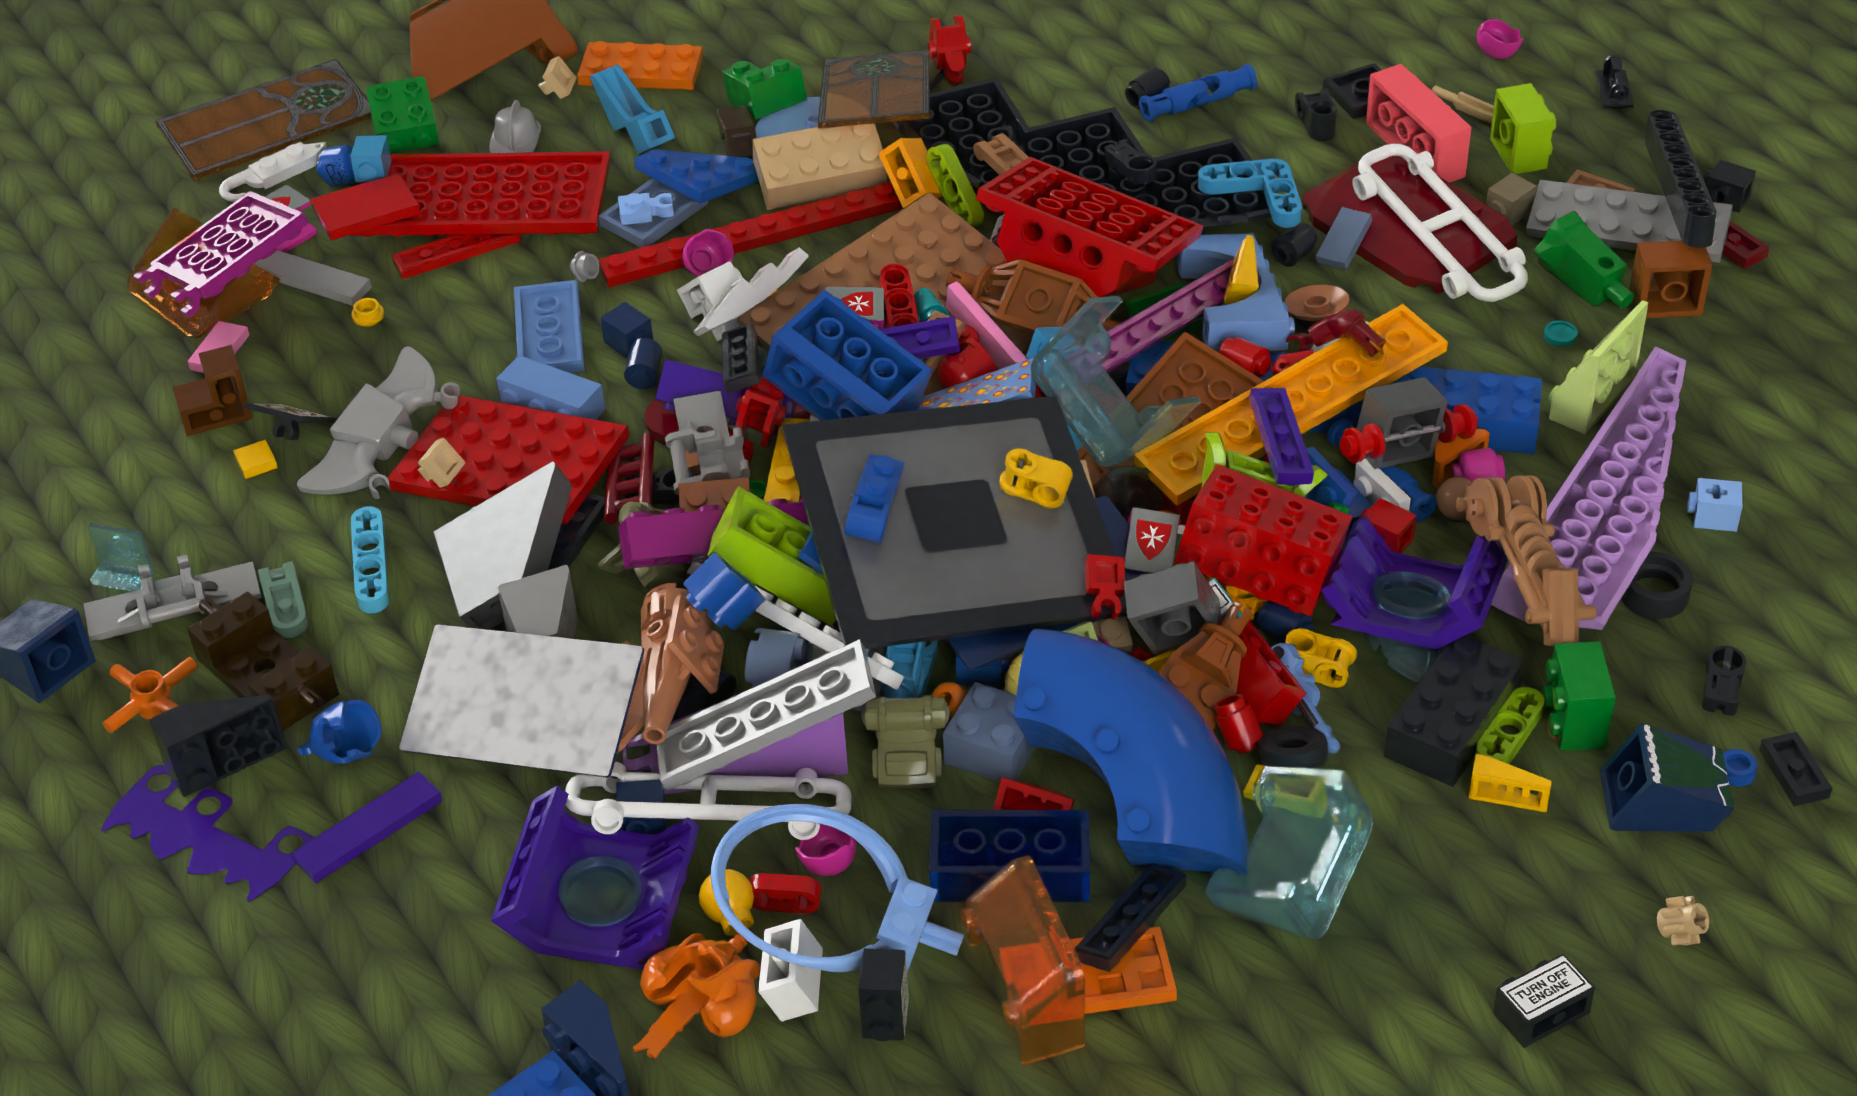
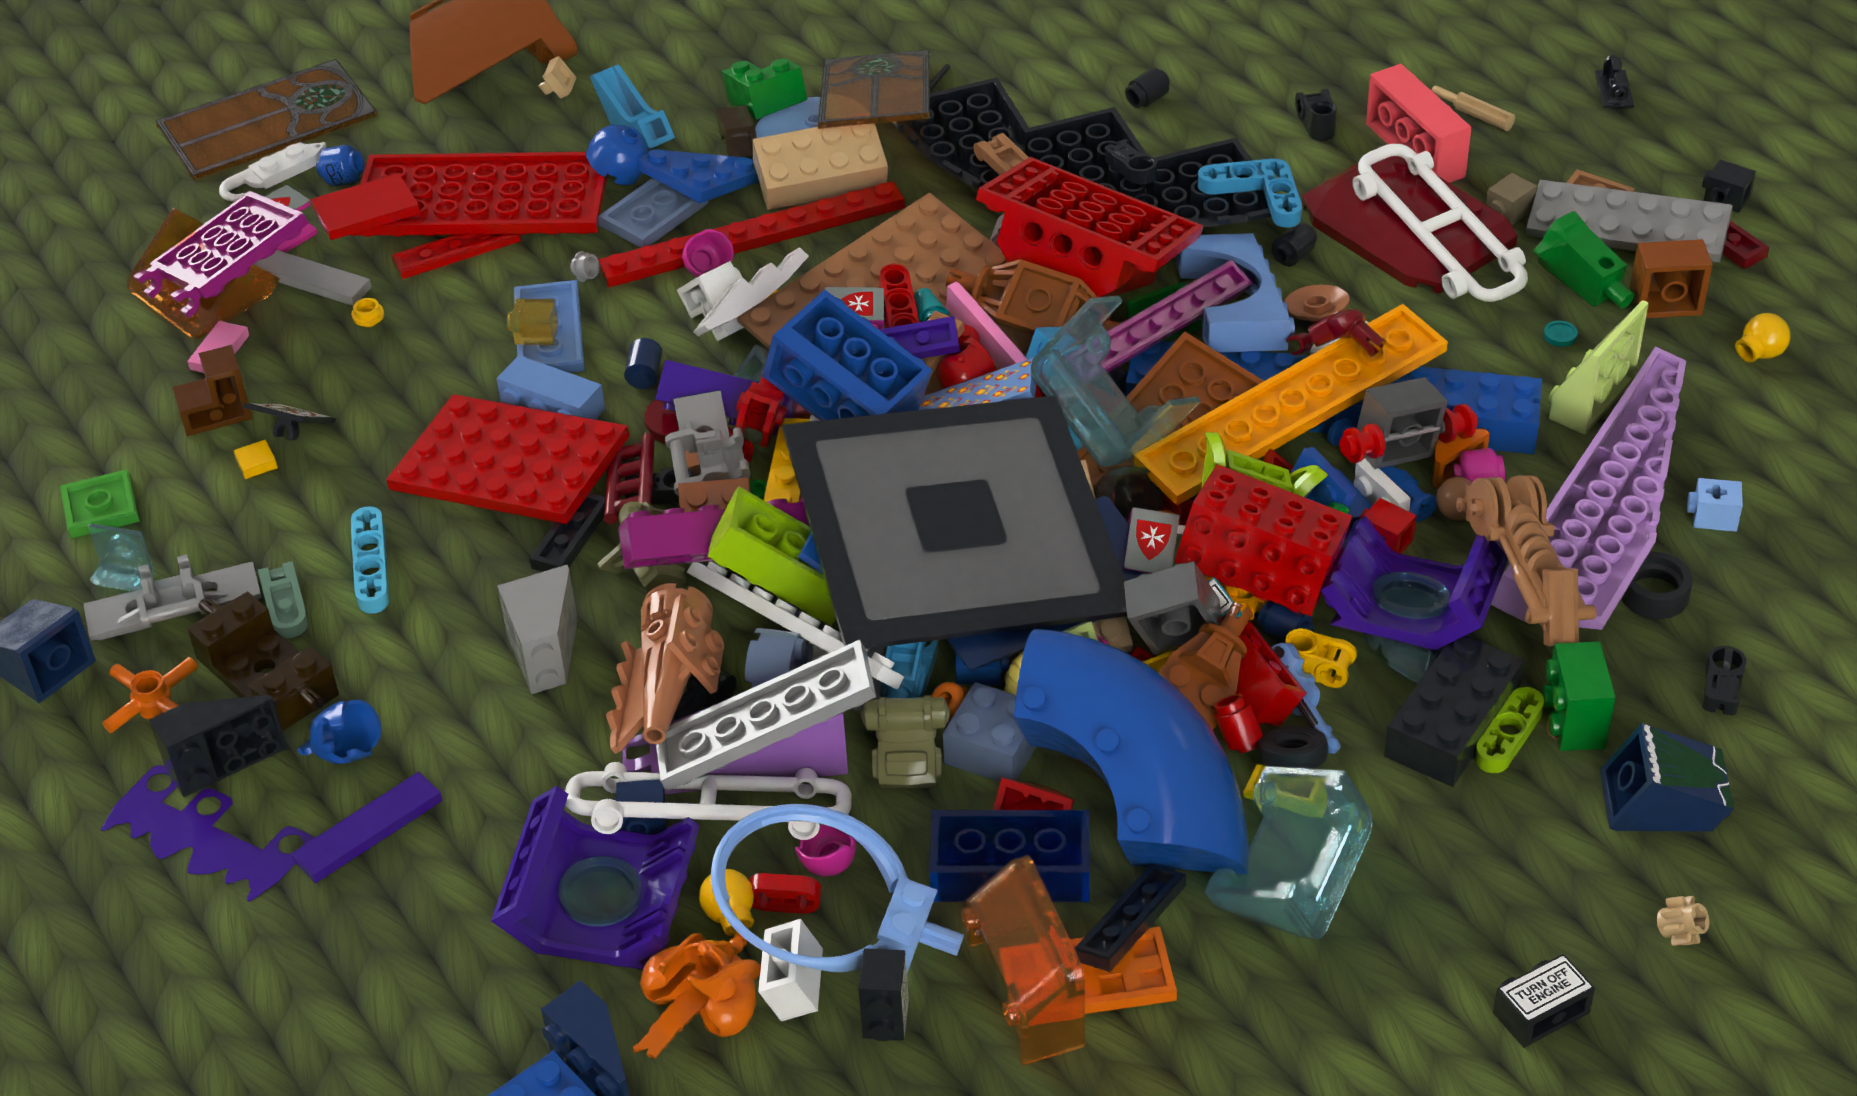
light grey torso [297,347,460,499] -> none
dark azure brick [350,135,392,182] -> none
green bracket [366,76,439,154] -> none
flat silver piece [399,625,645,778] -> none
tan tile [418,437,466,488] -> none
slope [434,461,572,630] -> none
light grey piece [489,100,541,153] -> none
orange plate [577,41,703,90] -> none
dark blue brick [600,302,653,358] -> none
light blue plate [618,193,674,225] -> none
blue brick [683,552,766,630] -> none
black tile [722,323,760,394] -> none
blue plate [844,454,905,544] -> none
light orange brick [878,138,942,208] -> none
lime beam [926,144,984,228] -> none
red hinge [927,15,971,86] -> none
yellow piece [999,448,1073,508] -> none
red plate [1085,554,1125,620] -> none
blue piece [1139,64,1257,122] -> none
red brick [1219,337,1271,378] -> none
yellow slope [1224,235,1259,304] -> none
dark purple plate [1249,388,1314,486] -> none
red arm [1271,349,1314,376] -> none
sand blue tile [1316,207,1373,270] -> none
black tile [1323,63,1381,119] -> none
yellow slope [1469,754,1552,812] -> none
dark pink hair [1476,19,1524,60] -> none
lime brick [1490,83,1556,174] -> none
black beam [1645,110,1717,248] -> none
blue tile [1723,749,1758,787] -> none
black plate [1759,732,1832,806] -> none
none -> bright green tile [60,469,140,539]
none -> clear yellow brick [507,298,559,345]
none -> blue cylinder [586,124,648,185]
none -> yellow piece [1735,313,1791,363]

